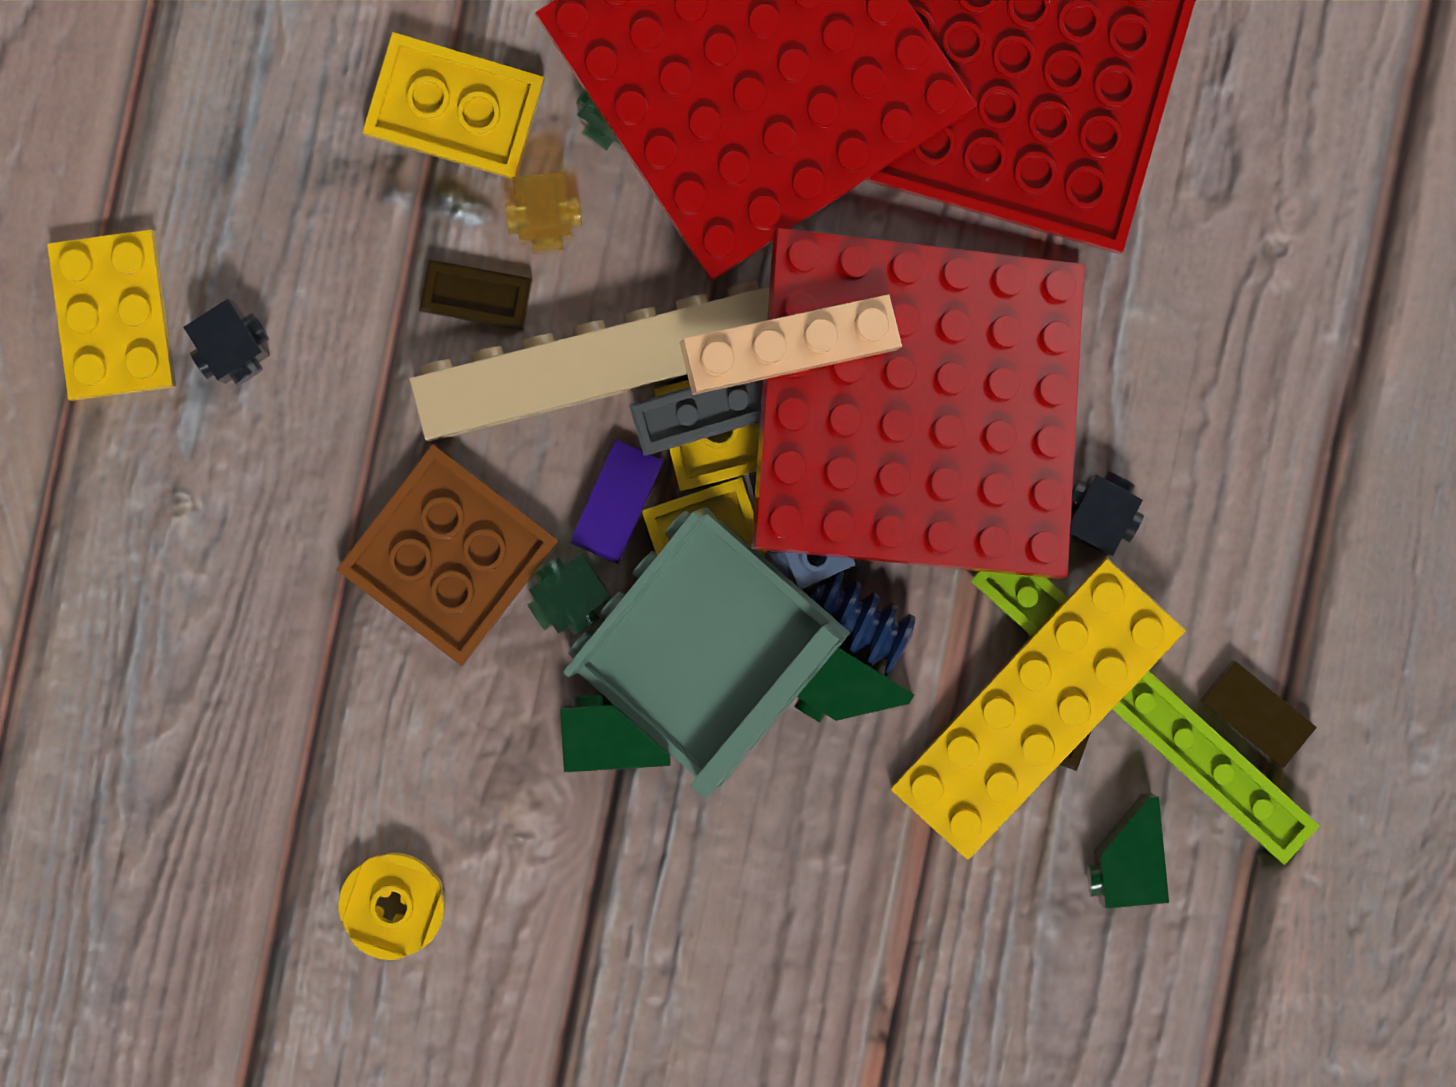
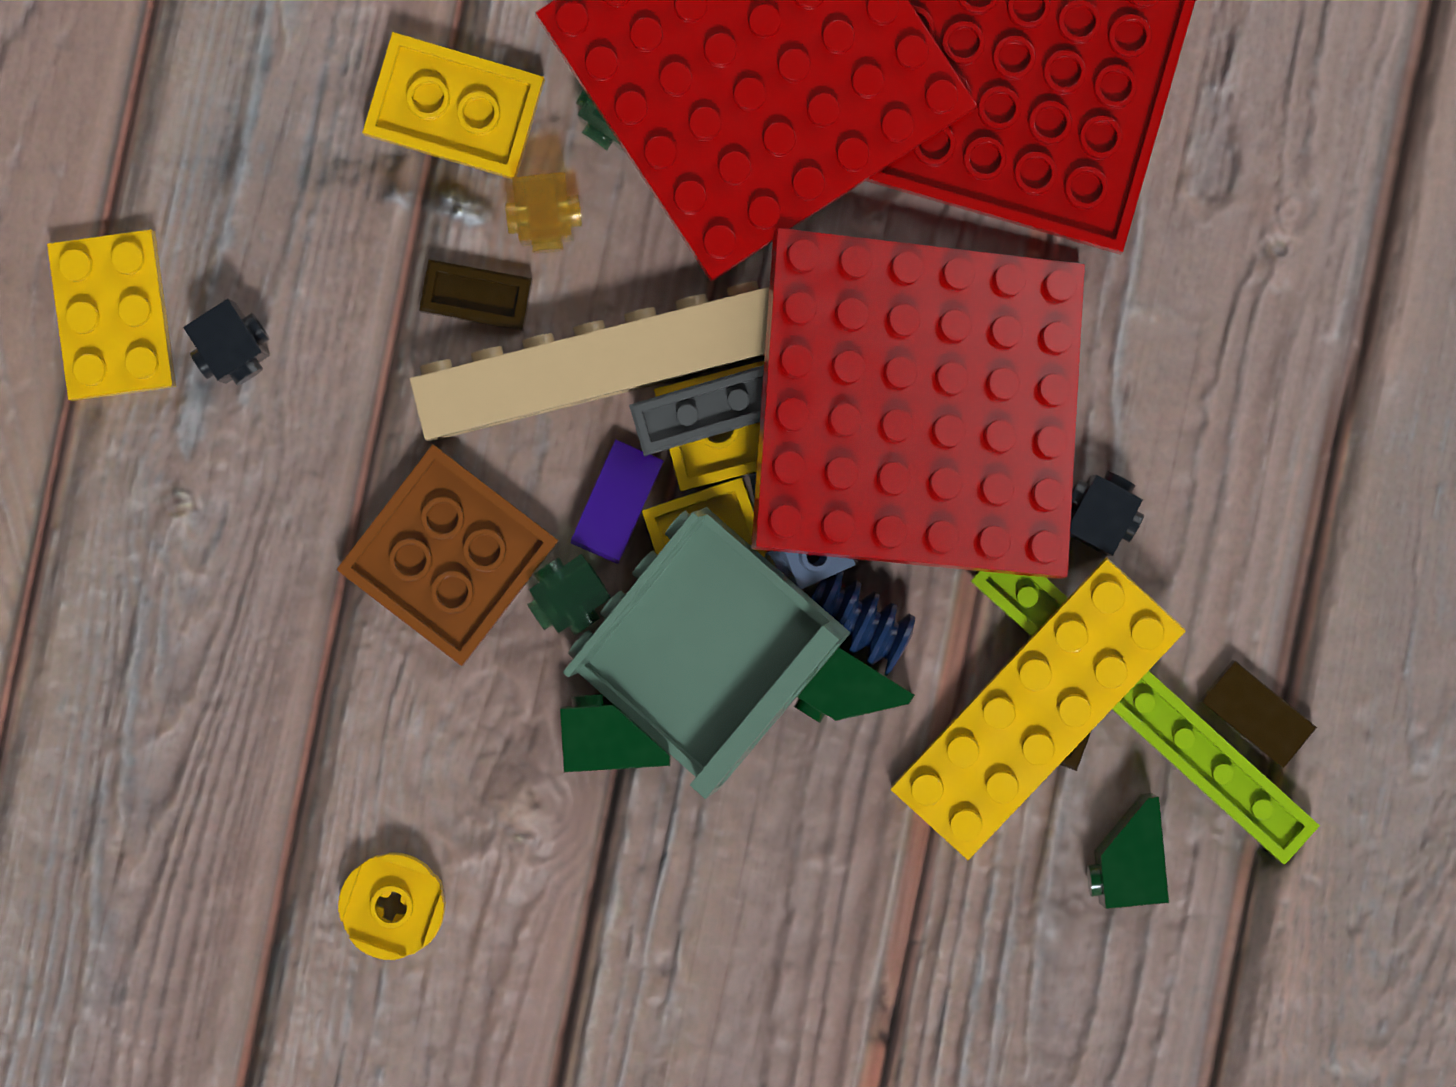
light nougat plate [679,294,902,395] -> none

